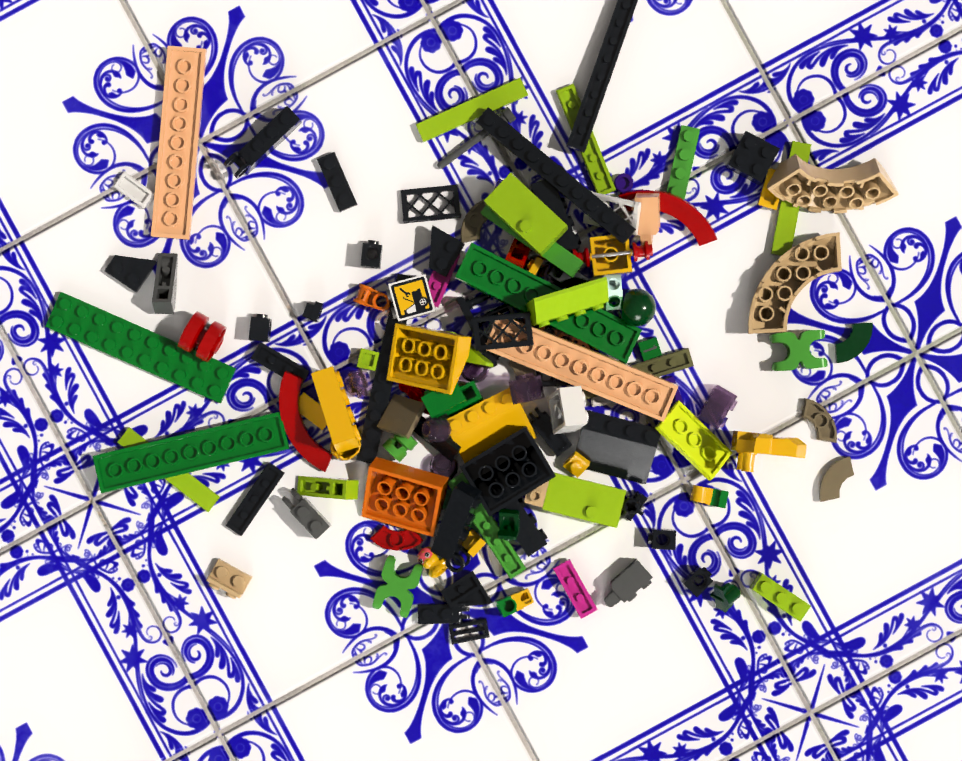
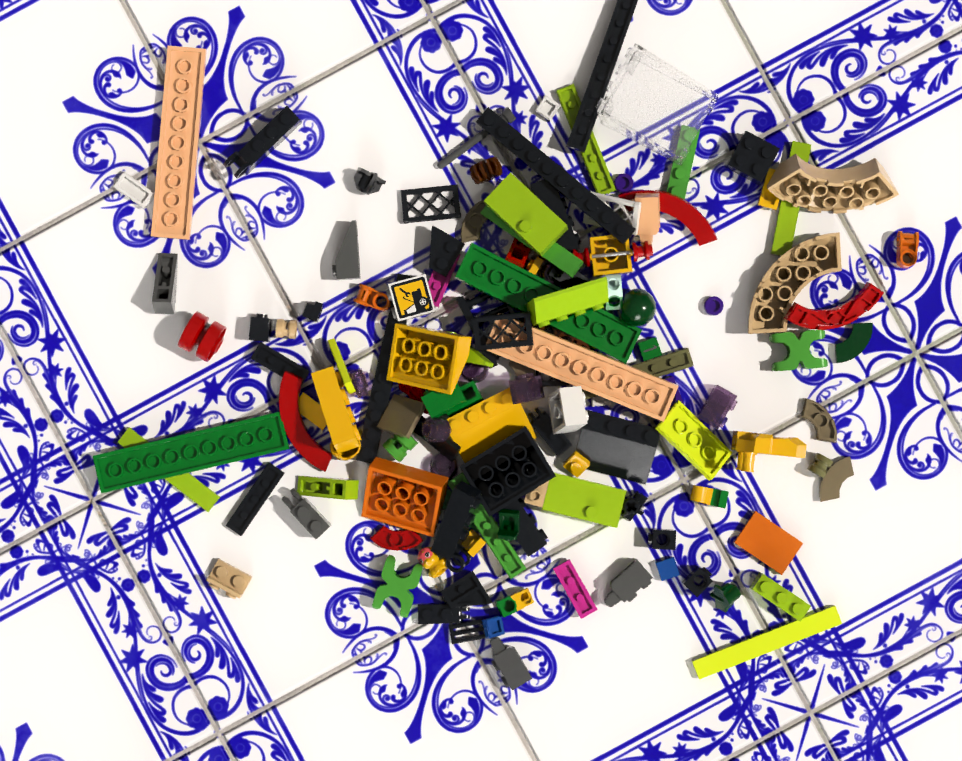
green plate [45,292,237,403] -> none
black wing [104,255,157,293] -> none
black plate [317,152,358,213] -> none
lime plate [357,348,380,371] -> none
black brick [360,240,383,269] -> none
lime tile [416,78,528,142] -> none
none -> tan wheel [276,319,297,339]
none -> neon yellow tile [328,338,356,394]
none -> dark grey slope [332,220,361,281]
none -> black piece [354,167,386,195]
none -> reddish brown gear [470,157,503,185]
none -> blue tile [482,615,505,639]
none -> dark grey hinge [490,636,532,690]
none -> white tile [535,94,561,121]
none -> clear windscreen [596,43,718,166]
none -> blue tile [655,557,680,581]
none -> neon yellow tile [692,605,842,679]
none -> dark purple tile [704,296,724,316]
none -> orange tile [734,511,803,575]
none -> red tile [784,282,884,330]
none -> olive wheel [807,453,833,478]
none -> orange piece [896,231,919,269]

